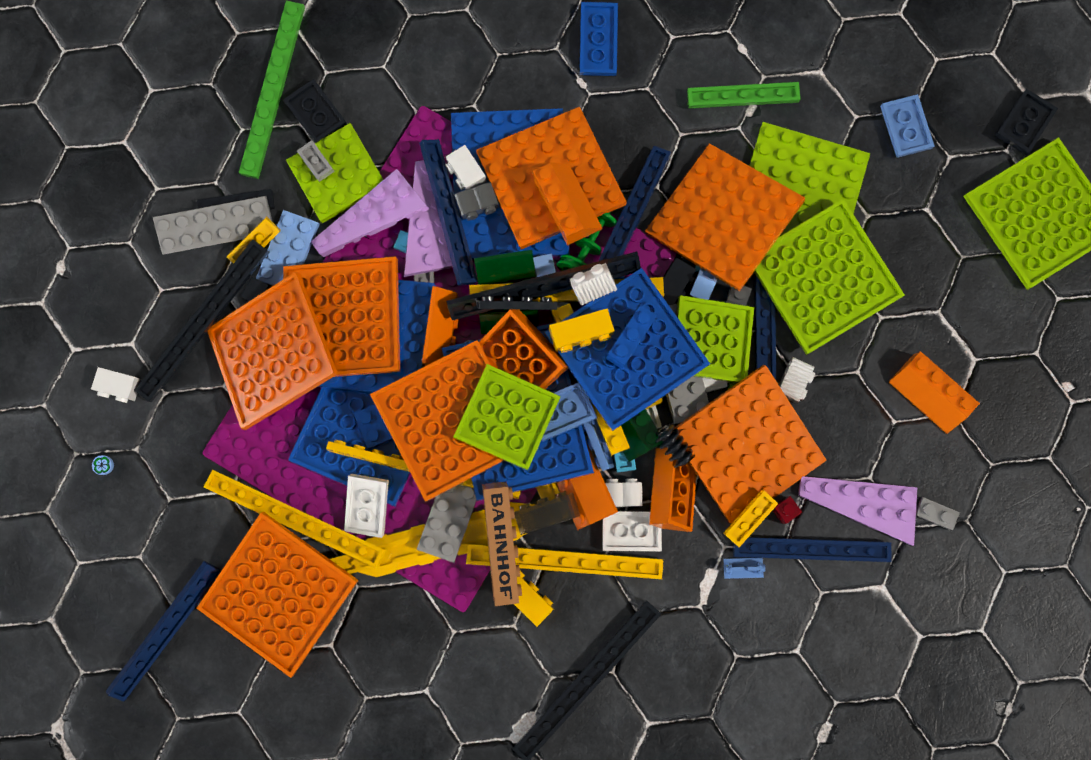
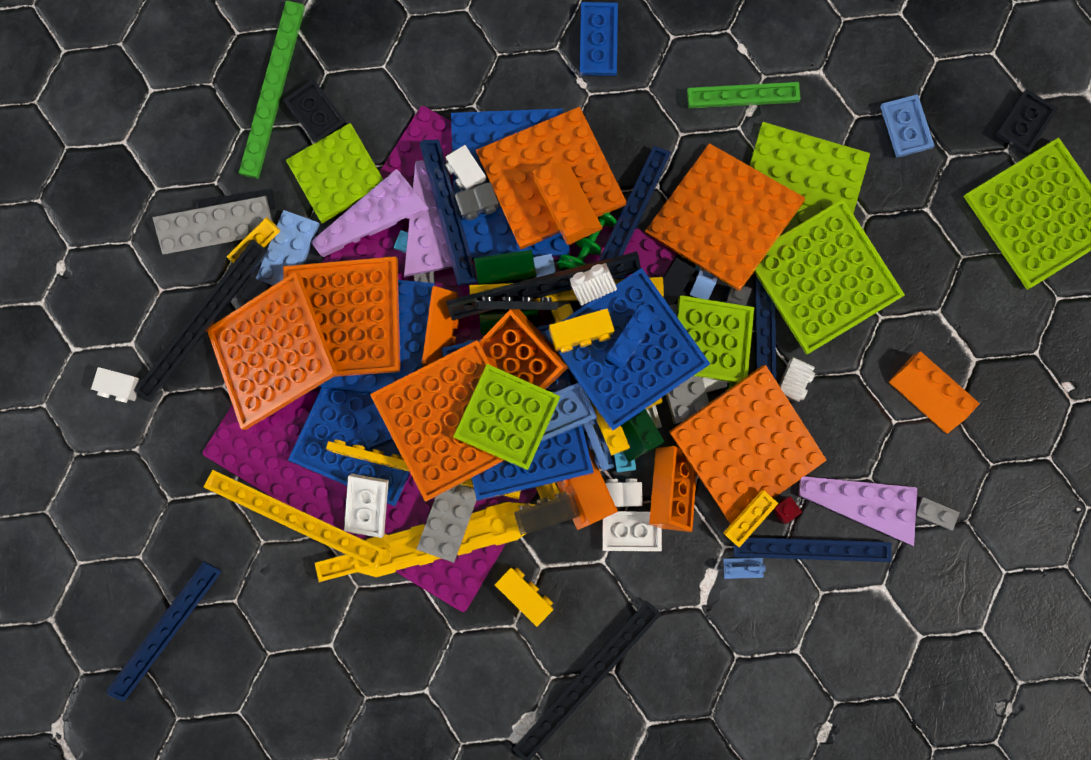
tile [92,455,114,475] -> none
orange plate [196,511,359,678] -> none
light grey plate [297,140,334,182] -> none
yellow plate [466,544,663,579] -> none
medium nougat brick [482,481,522,606] -> none
black piece [655,423,695,468] -> none

